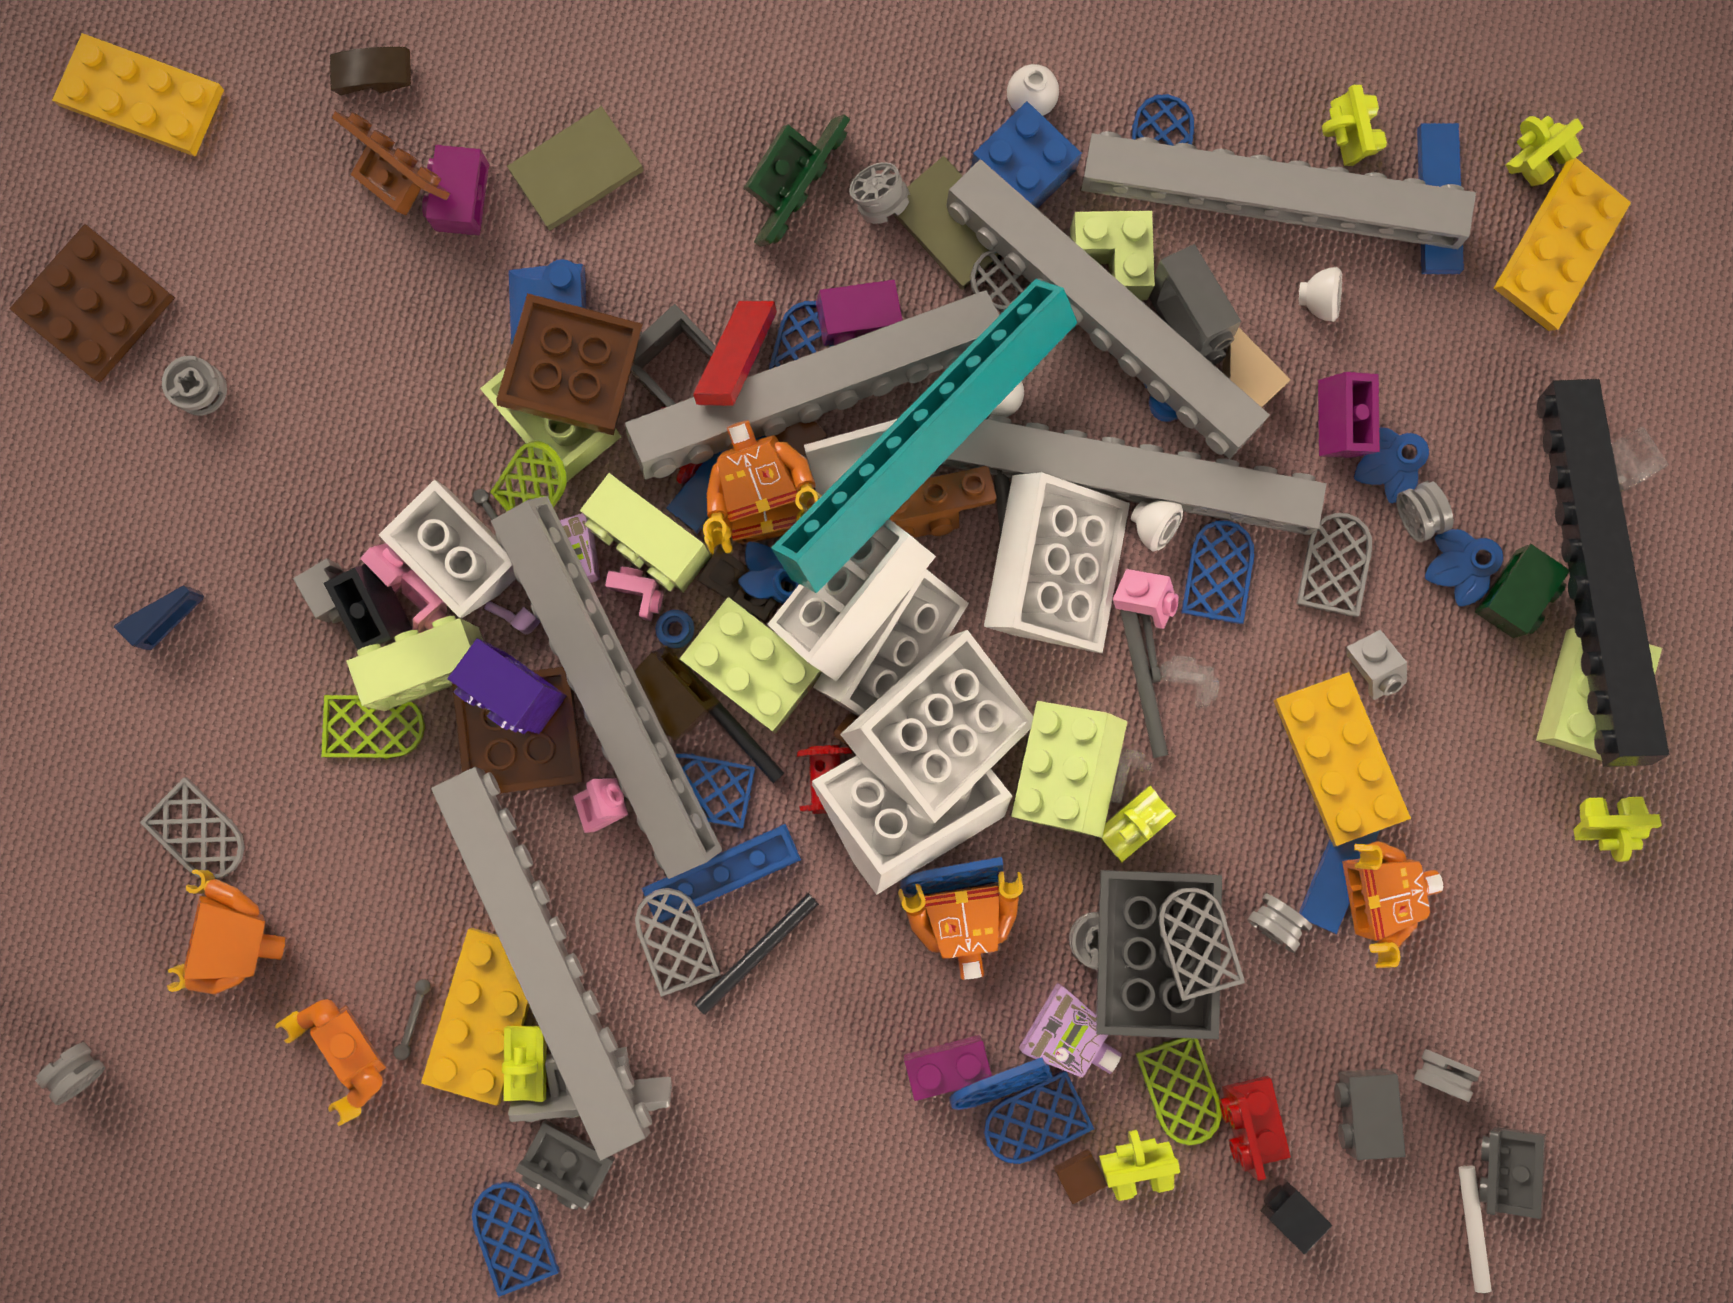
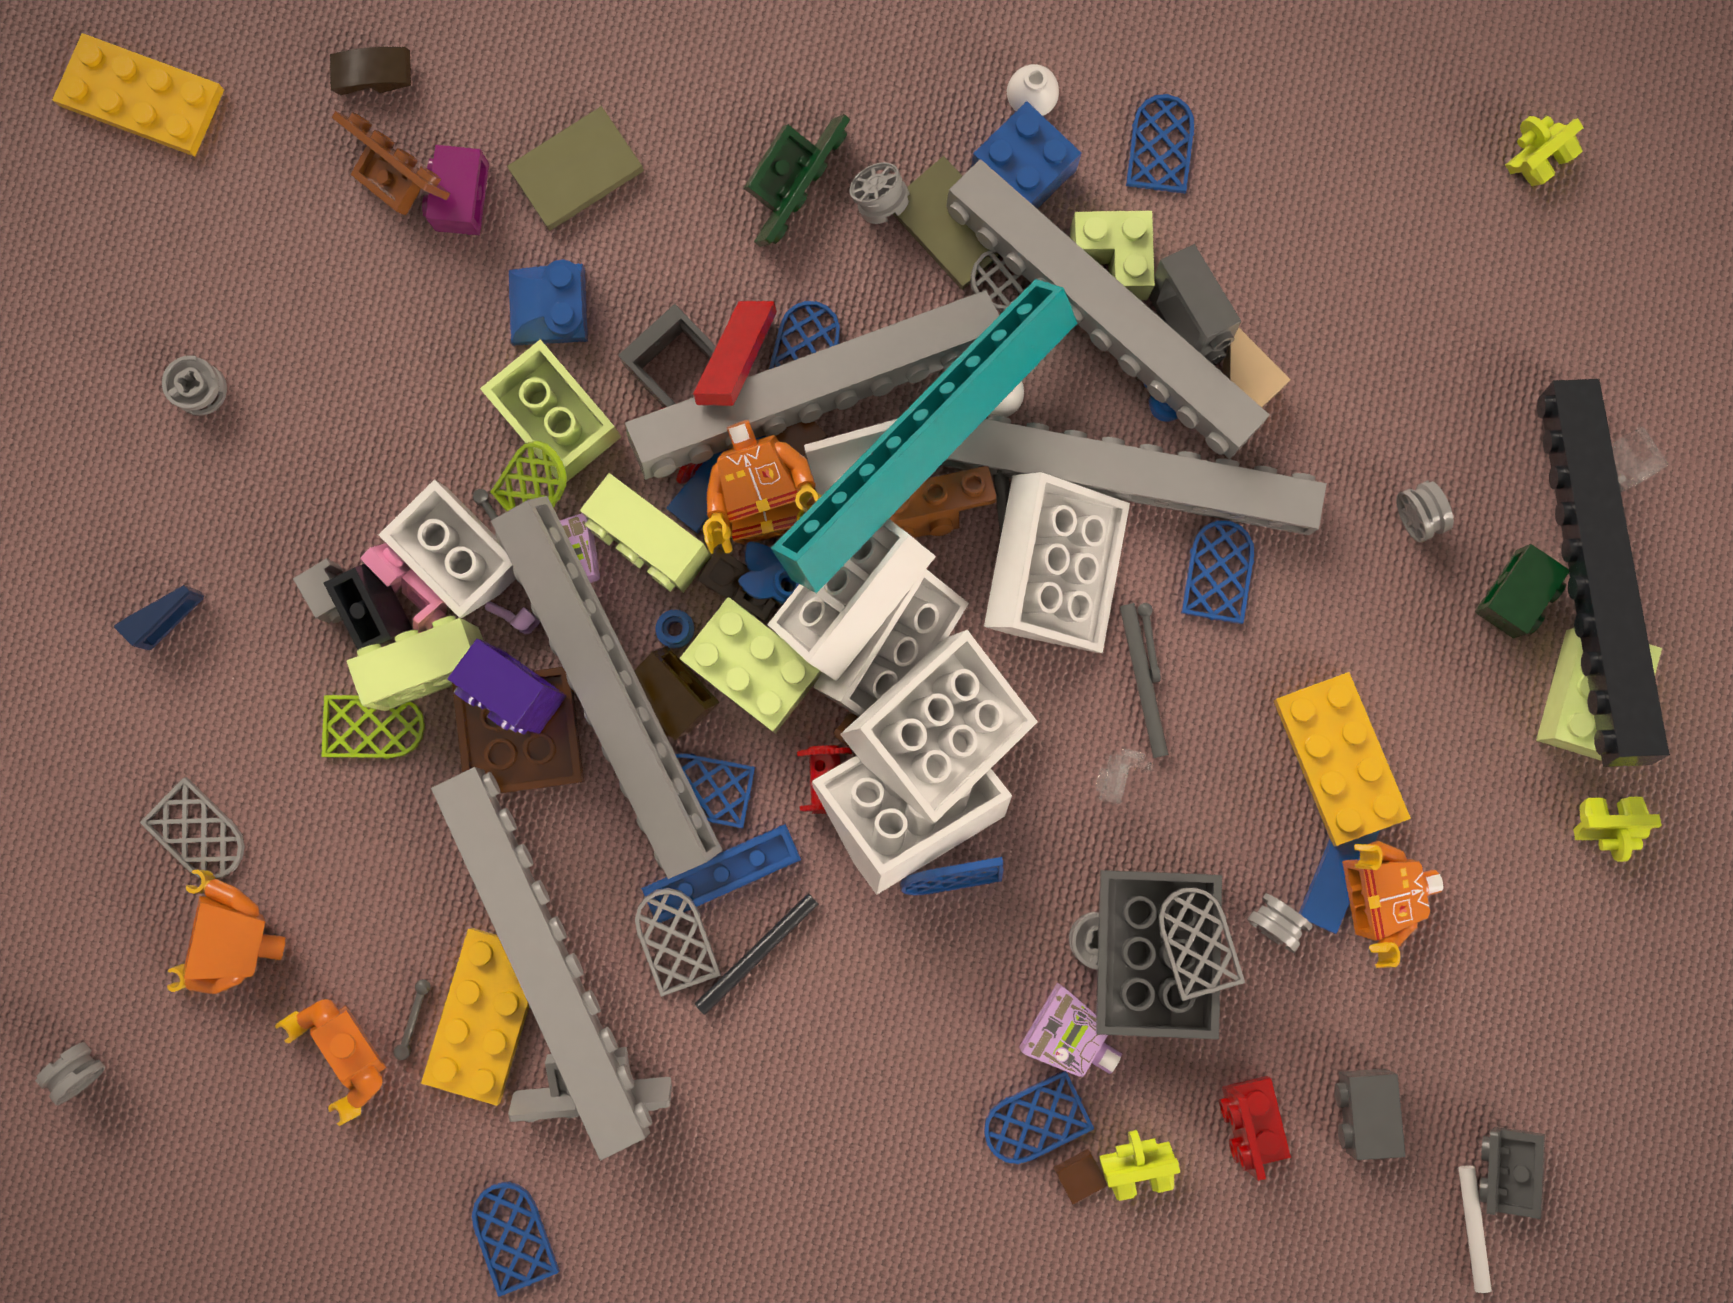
reddish brown plate [9,224,175,383] -> none
reddish brown plate [496,293,643,436] -> none
neon yellow hips [502,1026,547,1102] -> none
dark grey bracket [515,1120,615,1210] -> none
bright pink bracket [573,778,628,833] -> none
bright pink bracket [605,567,663,621] -> none
black bar [682,661,785,784] -> none
magenta brick [816,280,903,346] -> none
orange torso [898,871,1023,980] -> none
magenta brick [904,1035,992,1101] -> none
blue window [949,1057,1053,1110] -> none
yellowish green brick [1011,701,1127,838] -> none
light grey brick [1081,131,1476,250] -> none
neon yellow hips [1100,786,1176,862] -> none
bright pink bracket [1112,569,1178,629] -> none
white brick [1131,500,1183,551] -> none
lime window [1135,1038,1222,1145] -> none
clear bracket [1160,656,1219,708] -> none
black brick [1260,1181,1333,1255] -> none
light grey window [1296,513,1372,617] -> none
white brick [1299,267,1342,322] -> none
magenta brick [1318,372,1380,458] -> none
neon yellow hips [1322,85,1387,166] -> none
light grey bracket [1346,629,1407,700] -> none
blue plate [1354,427,1429,503] -> none
light grey wheel [1414,1049,1481,1102] -> none
blue tile [1417,123,1464,274] -> none
blue plate [1425,529,1503,607] -> none
yellow plate [1493,158,1631,331] -> none

